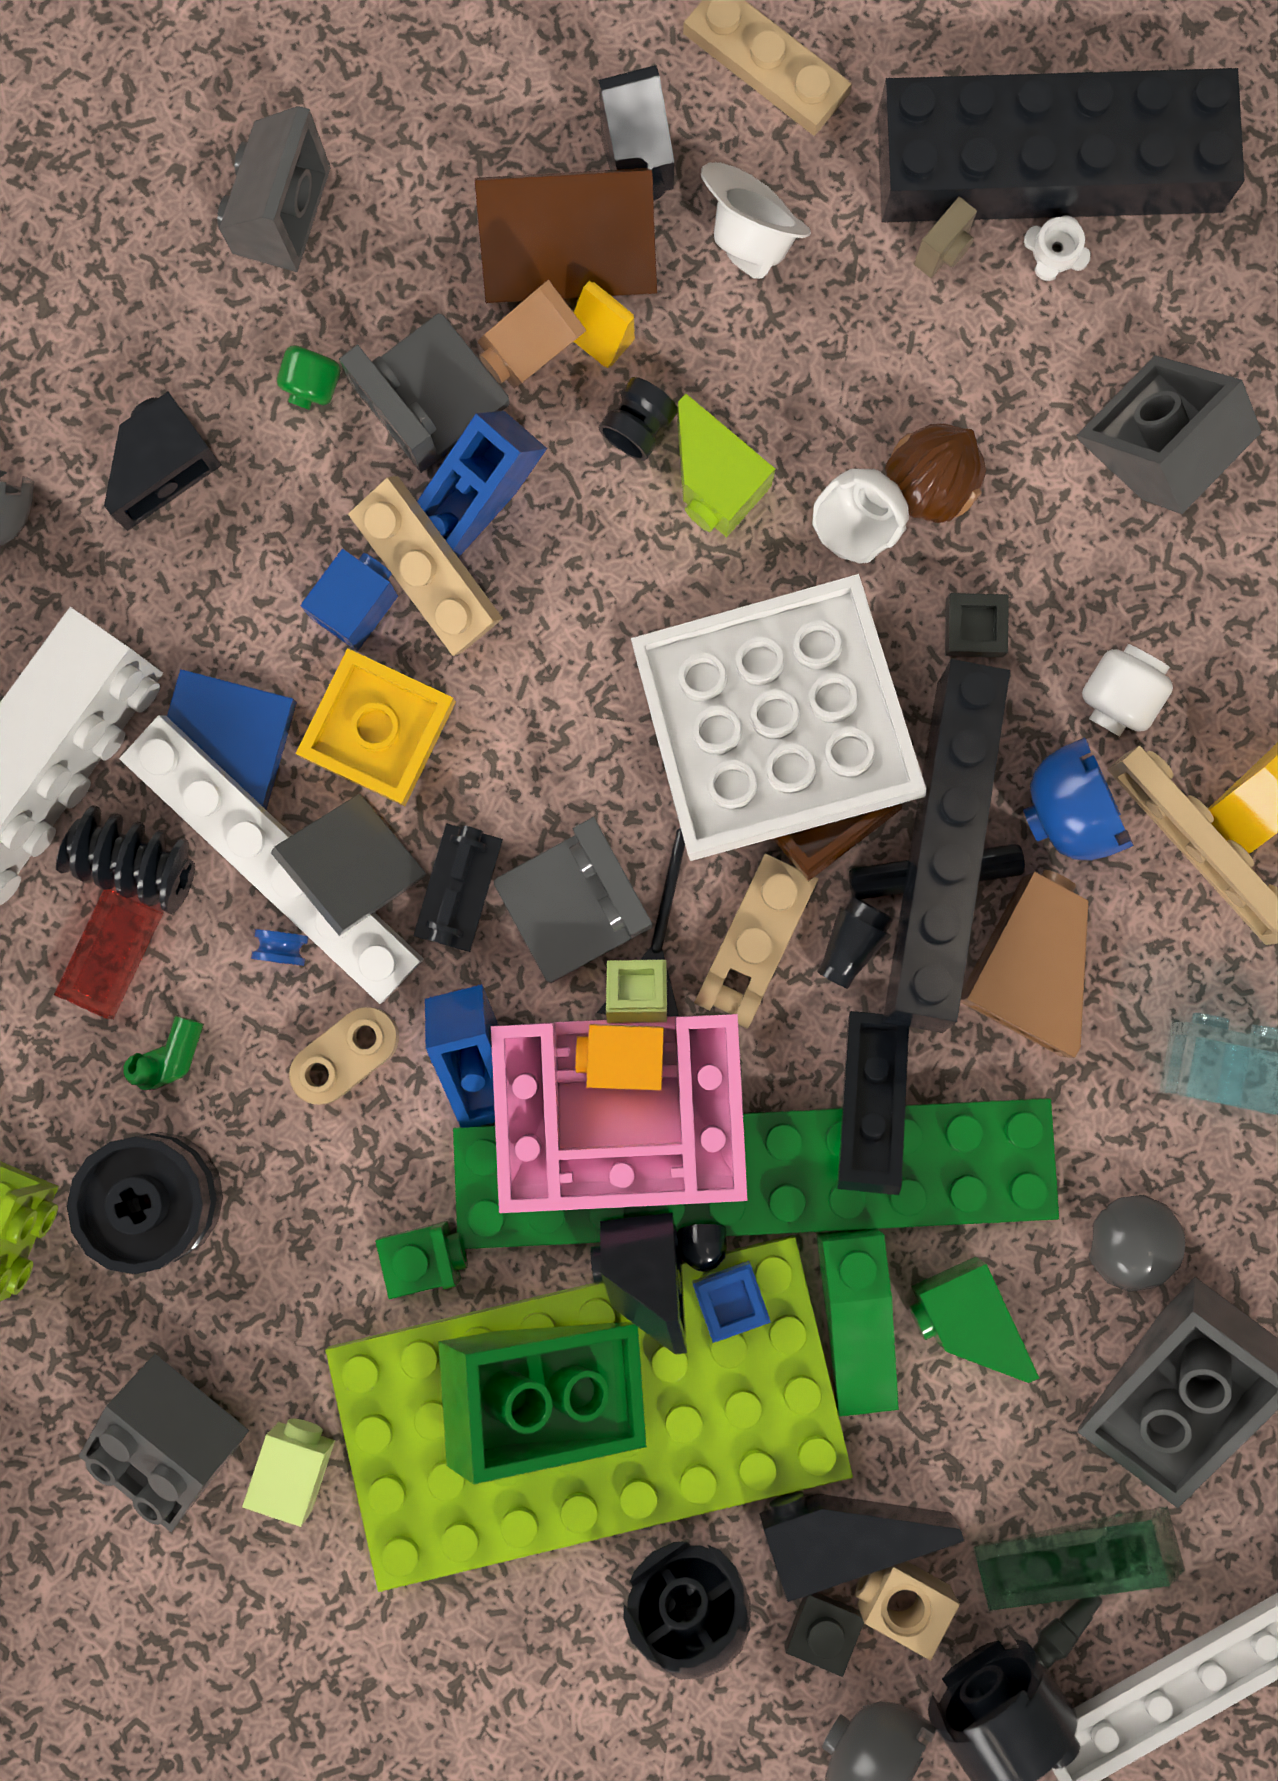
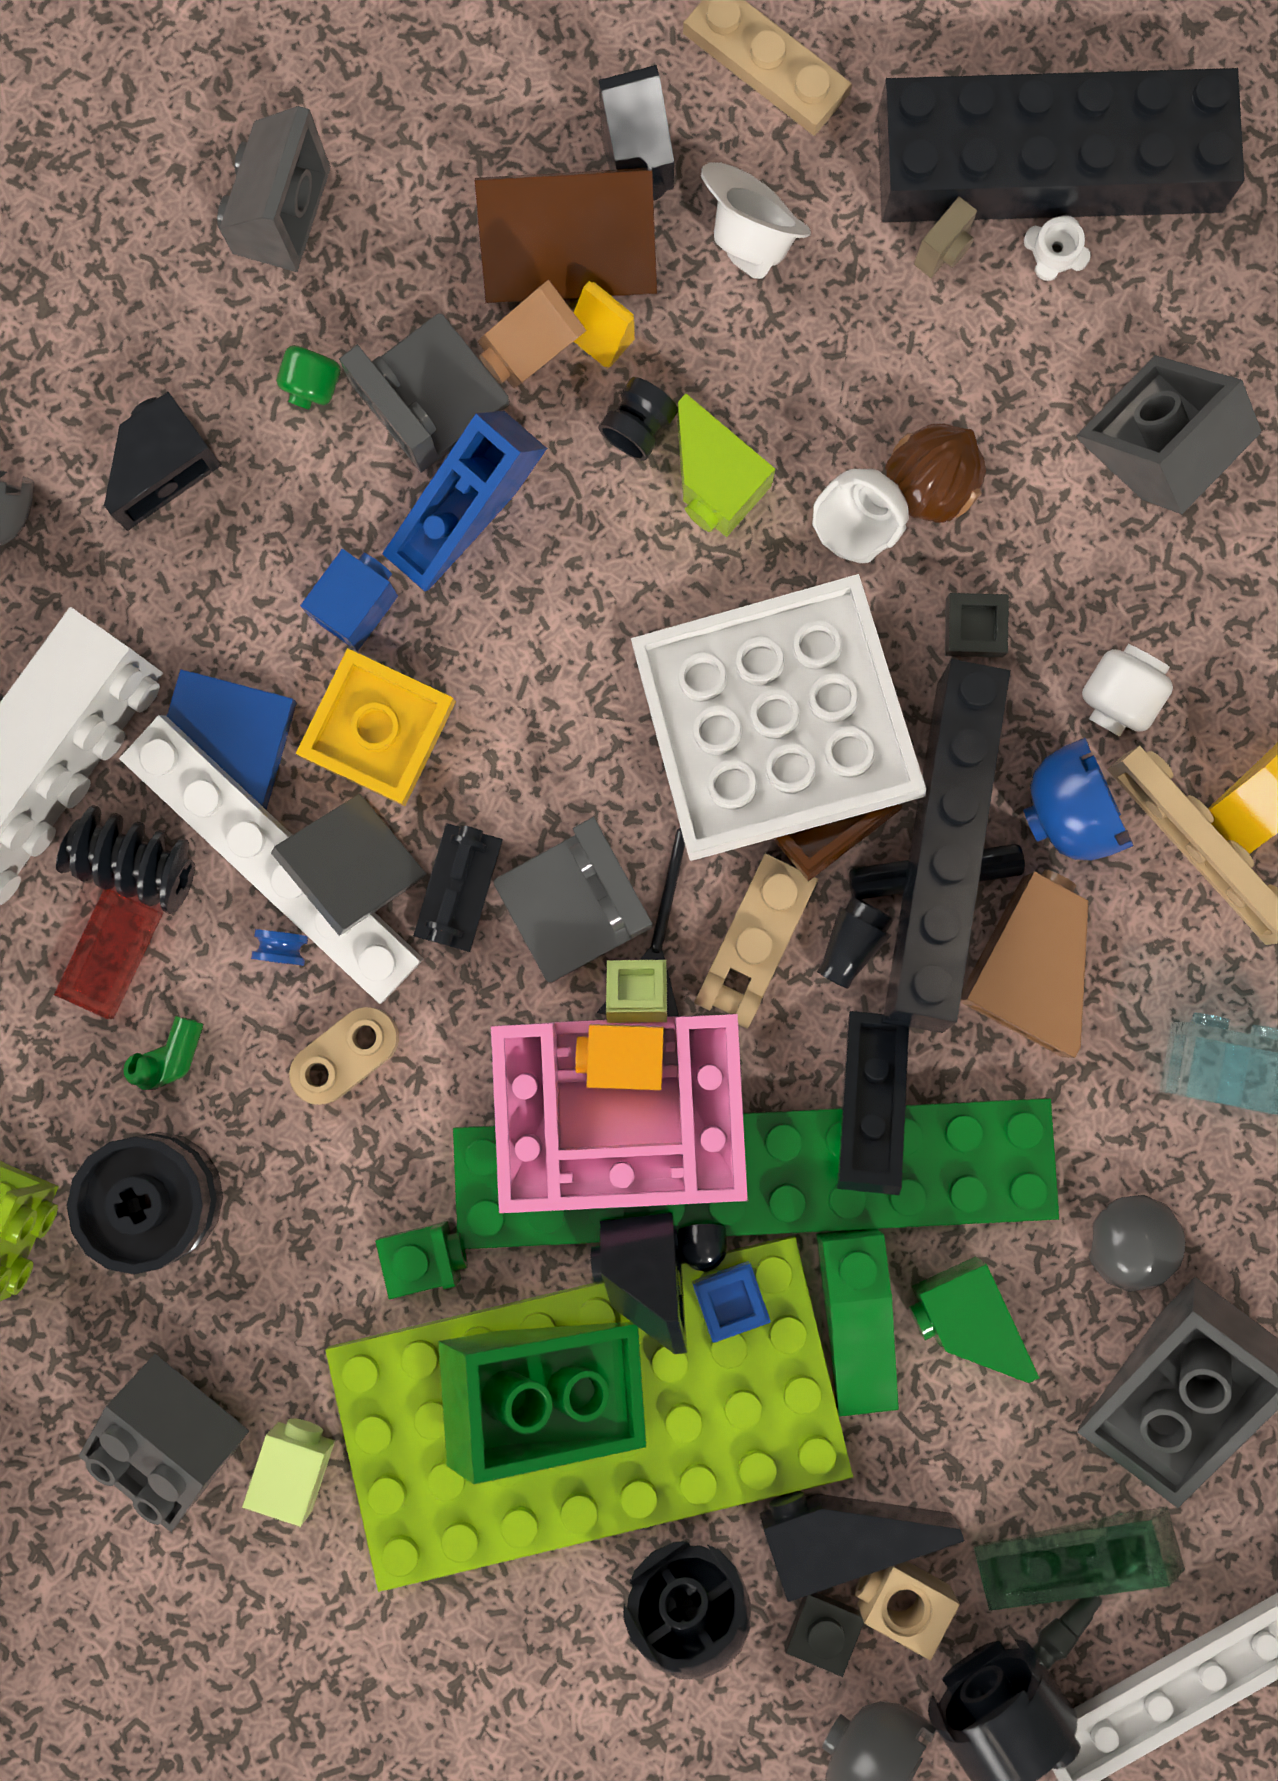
tan plate [348,476,503,656] -> none
blue slope [425,984,499,1127] -> none

